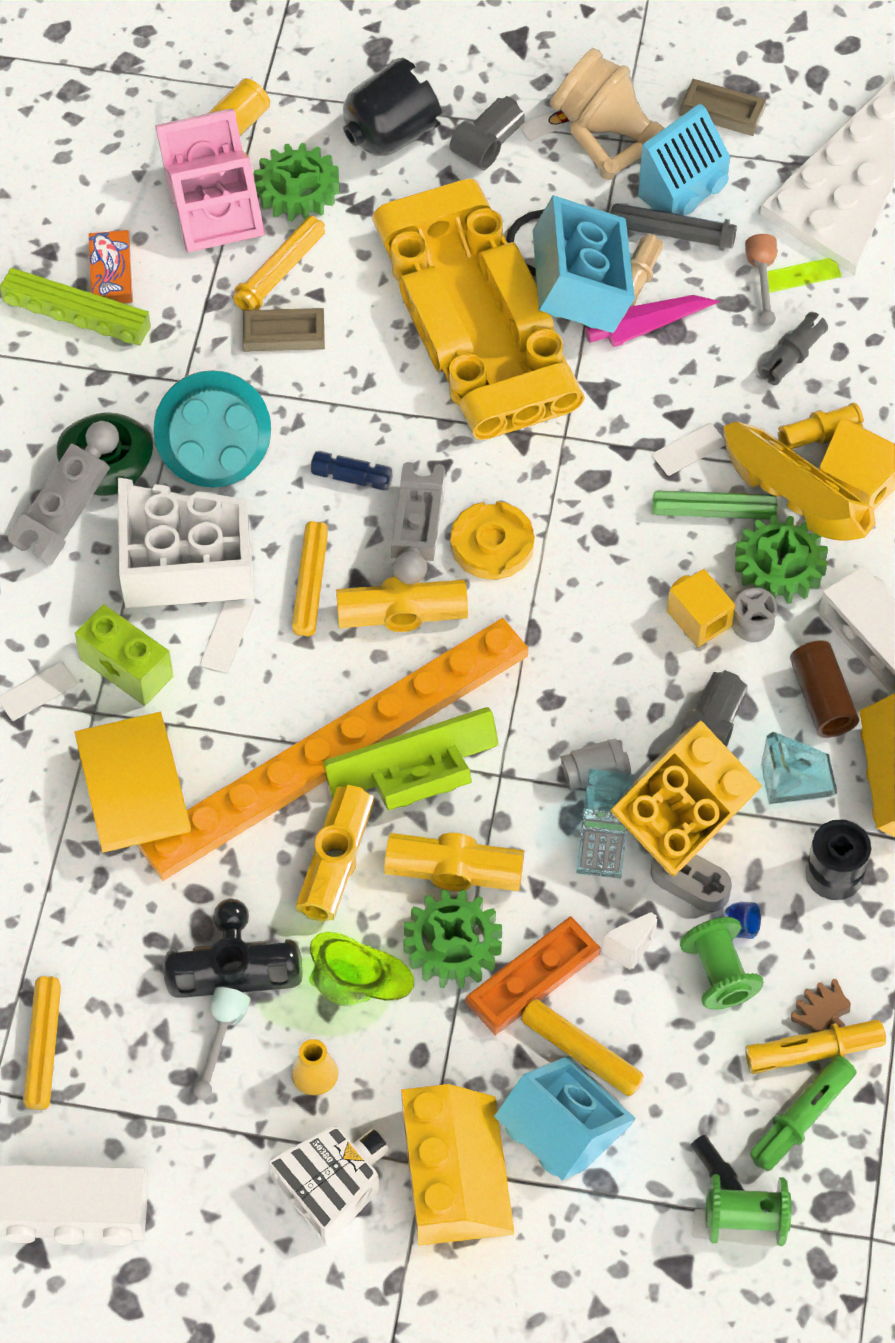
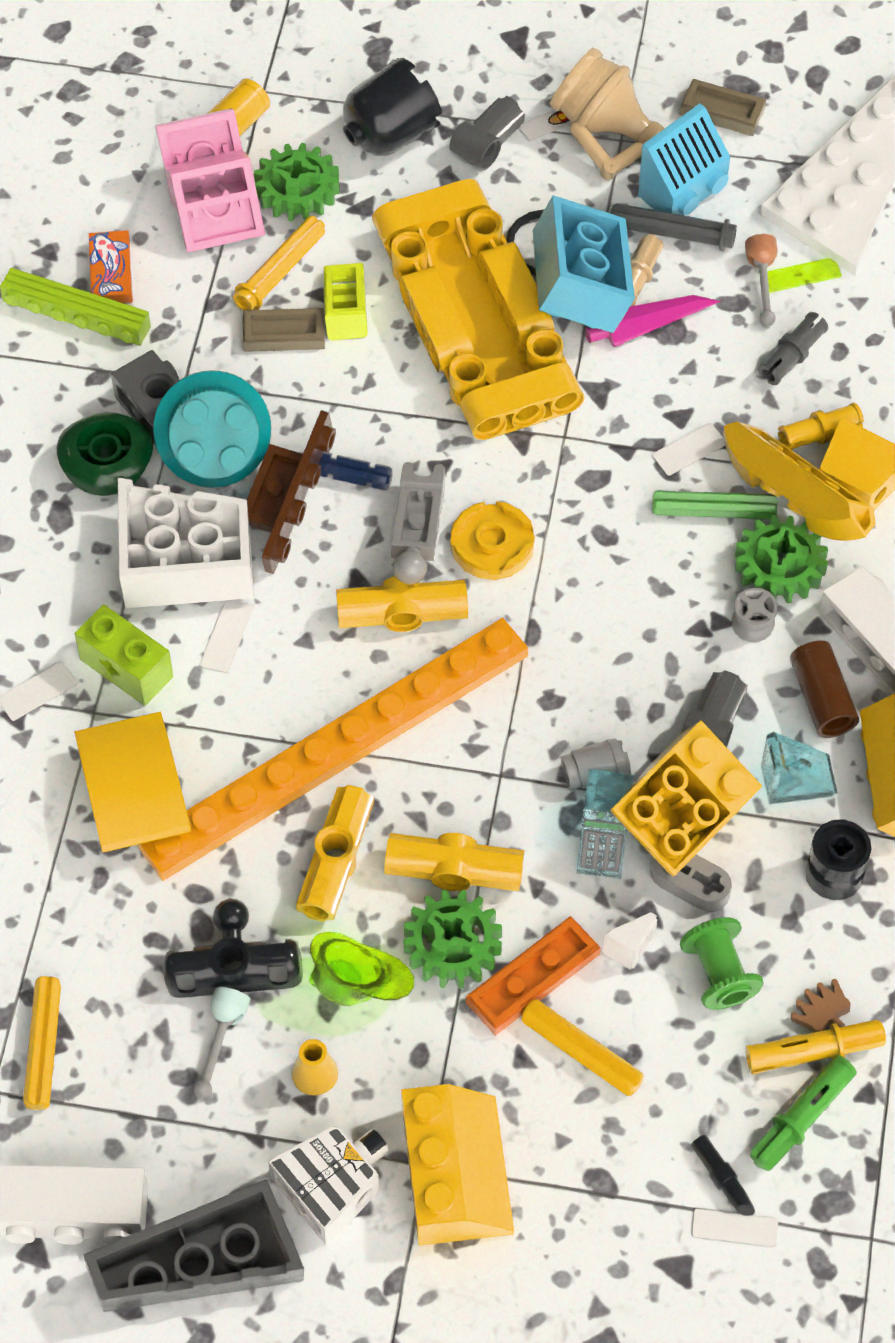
light grey plate [8,421,119,566] -> none
yellow axle [292,521,328,637] -> none
lime bracket [323,707,499,811] -> none
medium azure slope [494,1056,636,1181] -> none
yellow brick [667,568,735,648] -> none
bright green hose [706,1174,791,1246] -> none
clear blue hinge [725,901,761,939] -> none
none -> dark grey wedge [83,1179,304,1312]
none -> dark grey brick [111,349,179,448]
none -> reddish brown bracket [247,410,336,574]
none -> neon yellow slope [323,263,368,340]

